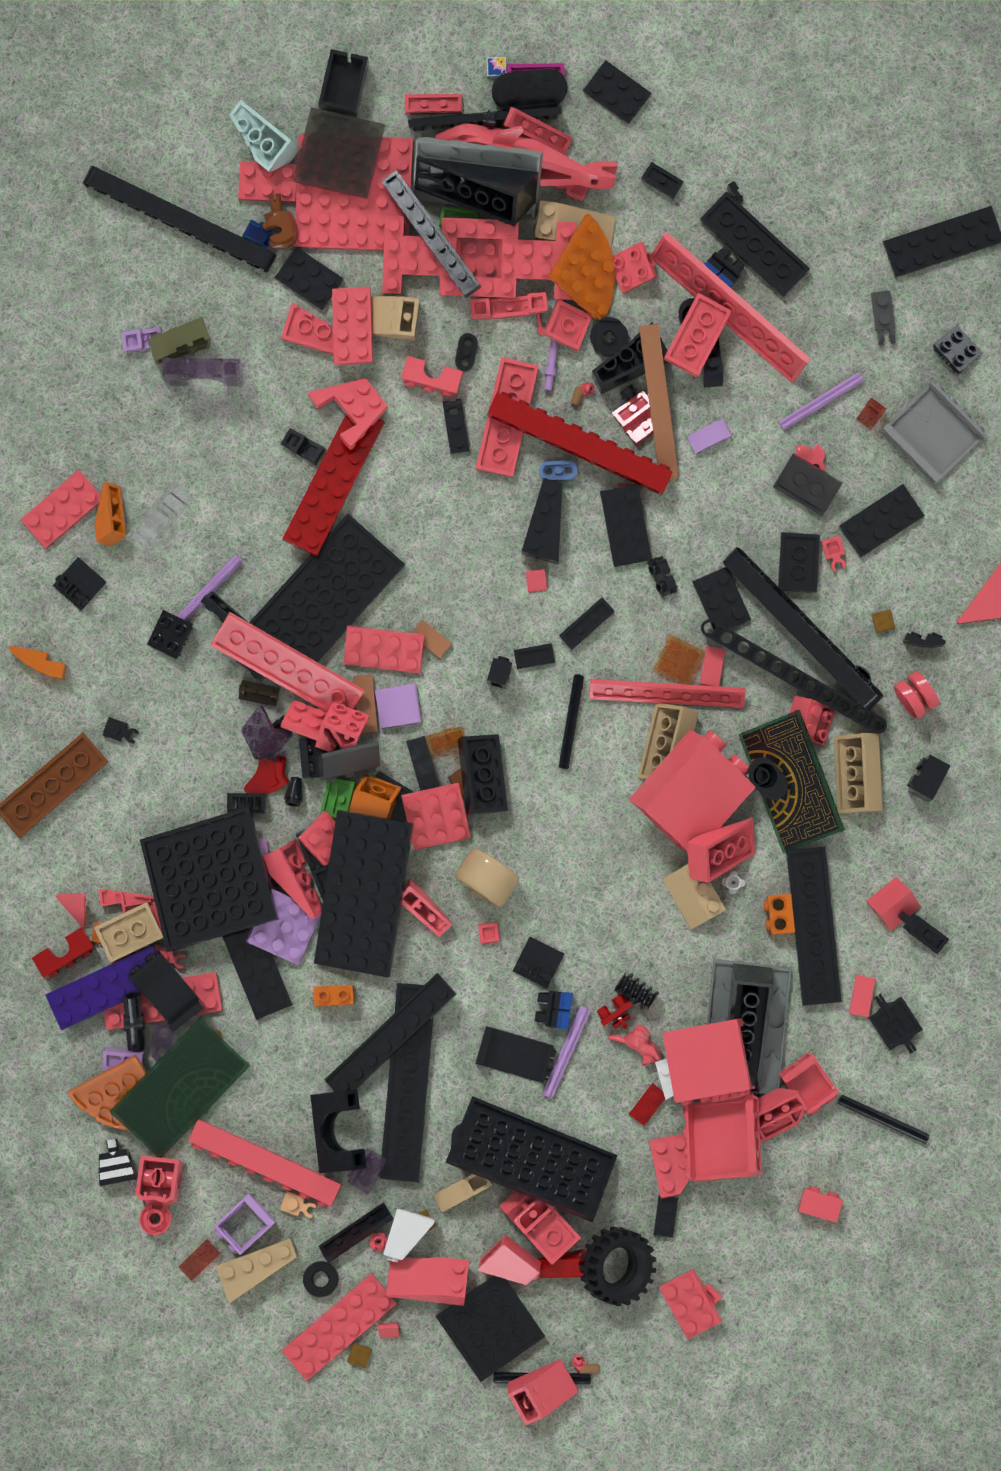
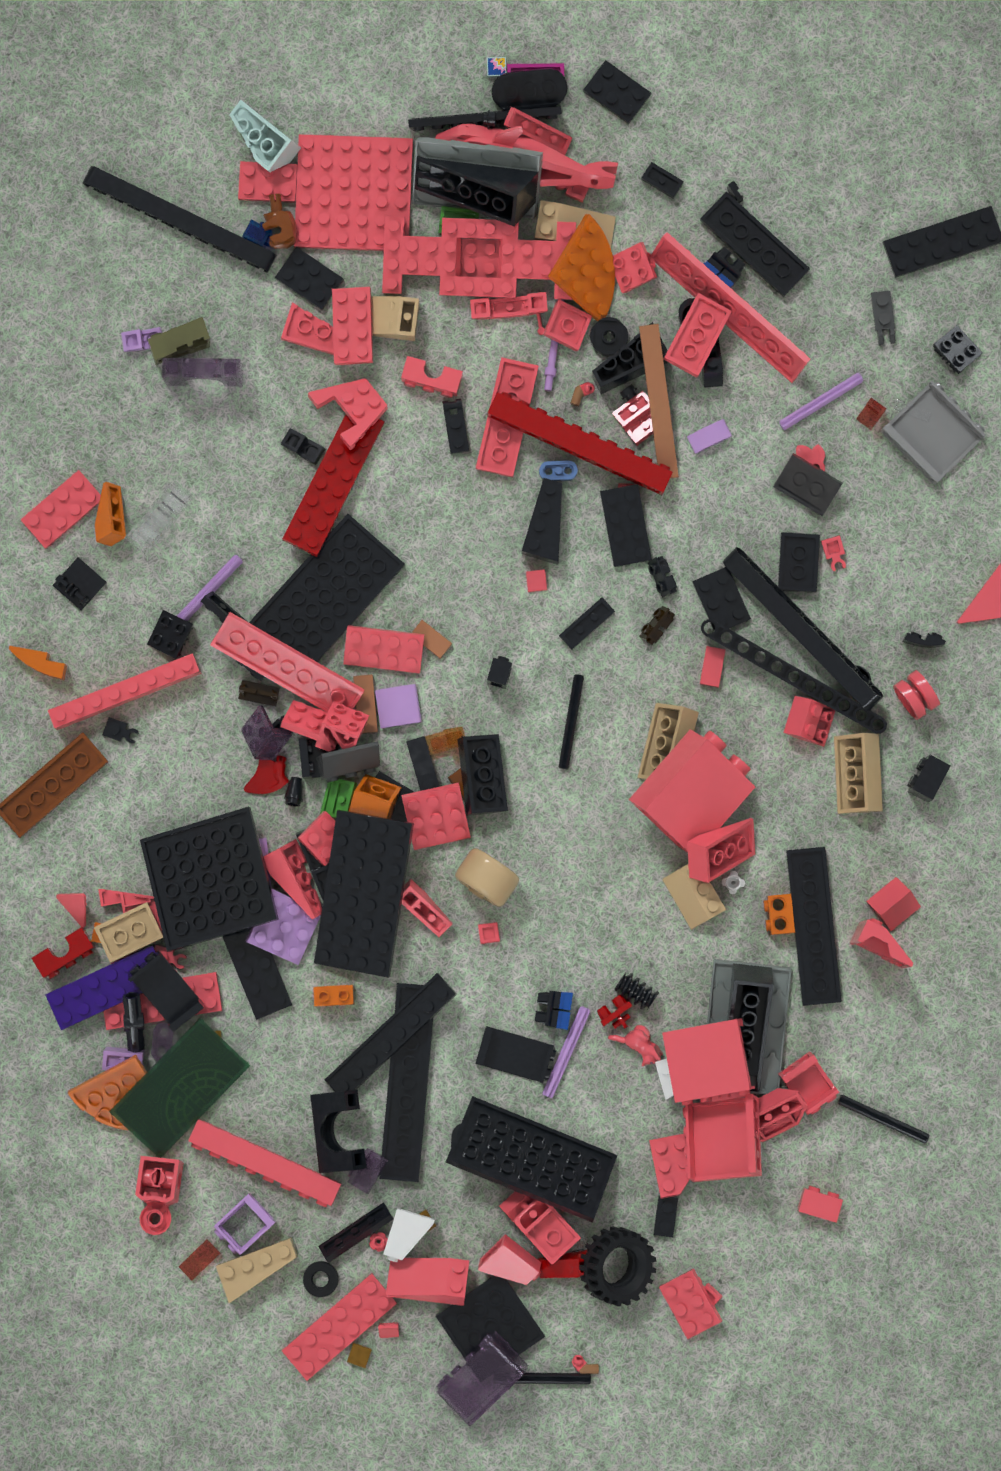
torso [99,1139,138,1186] -> none
black slope [227,793,266,814] -> none
light nougat plate [280,1191,317,1218] -> none
clear smoke plate [293,107,386,199] -> none
black piece [318,49,369,118] -> none
plate [381,170,481,298] -> none
coral tile [405,94,462,115] -> none
tan slope [433,1174,496,1212] -> none
black plate [455,333,478,372] -> none
coral slope [508,1359,579,1426] -> none
black hinge [513,937,565,988] -> none
black tile [514,643,555,669] -> none
coral plate [589,679,745,708] -> none
red plate [629,1083,665,1126] -> none
clear orange plate [653,635,705,685] -> none
black piece [738,710,845,853] -> none
black piece [748,757,788,800] -> none
black plate [839,484,925,558] -> none
coral tile [849,975,875,1017] -> none
black plate [868,993,923,1054] -> none
pearl gold tile [871,609,895,633] -> none
black hinge [898,911,949,955] -> none
none -> coral brick [48,653,202,730]
none -> clear purple windscreen [436,1331,529,1427]
none -> dark brown hinge [639,606,675,646]
none -> coral piece [850,918,914,968]

